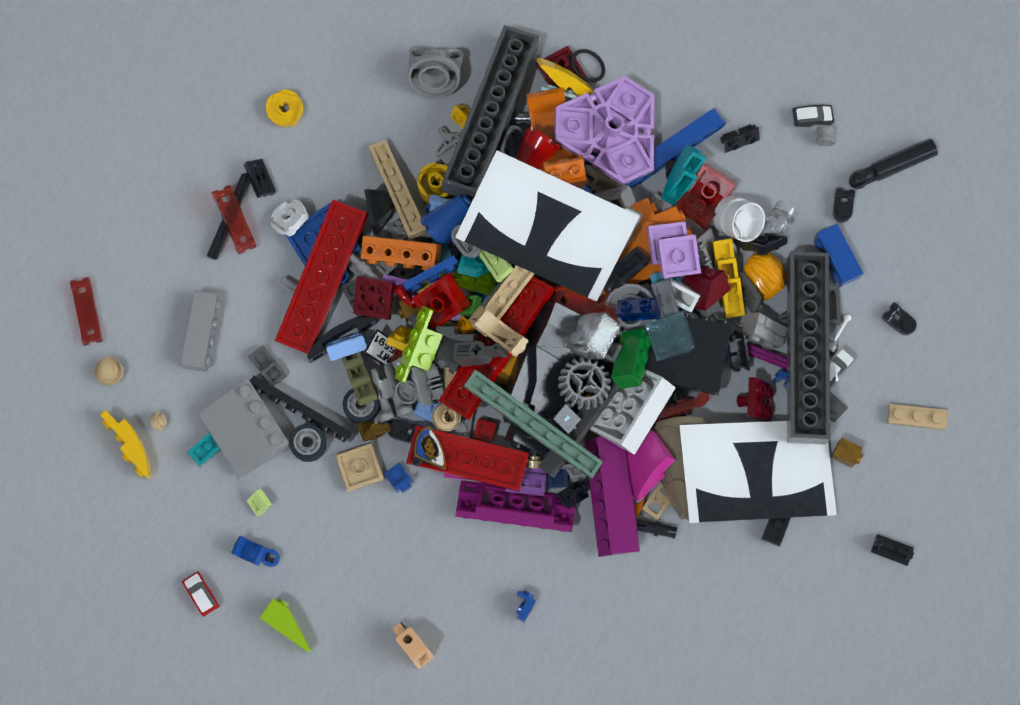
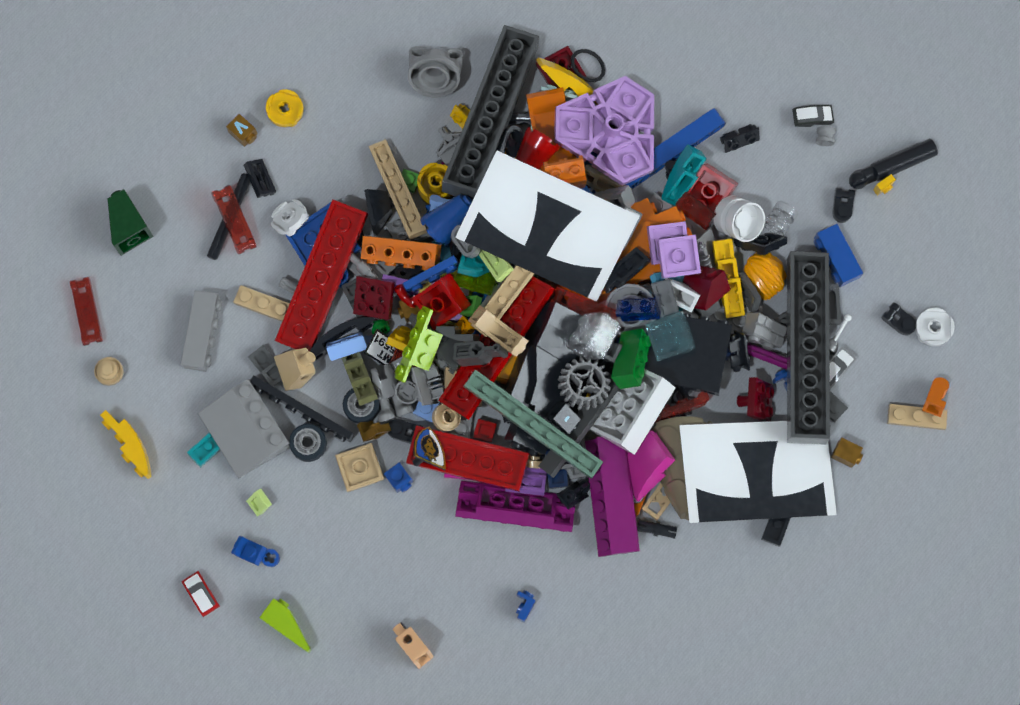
tan plate [150,412,167,431] -> none
black hinge [871,534,914,566] -> none
none -> dark green slope [107,189,154,256]
none -> pearl gold brick [226,114,257,147]
none -> tan plate [233,285,290,322]
none -> tan torso [274,348,316,391]
none -> green plate [372,319,390,335]
none -> bright green plate [401,169,419,194]
none -> yellow plate [873,174,896,196]
none -> white plate [915,308,955,346]
none -> orange leg [922,377,949,417]

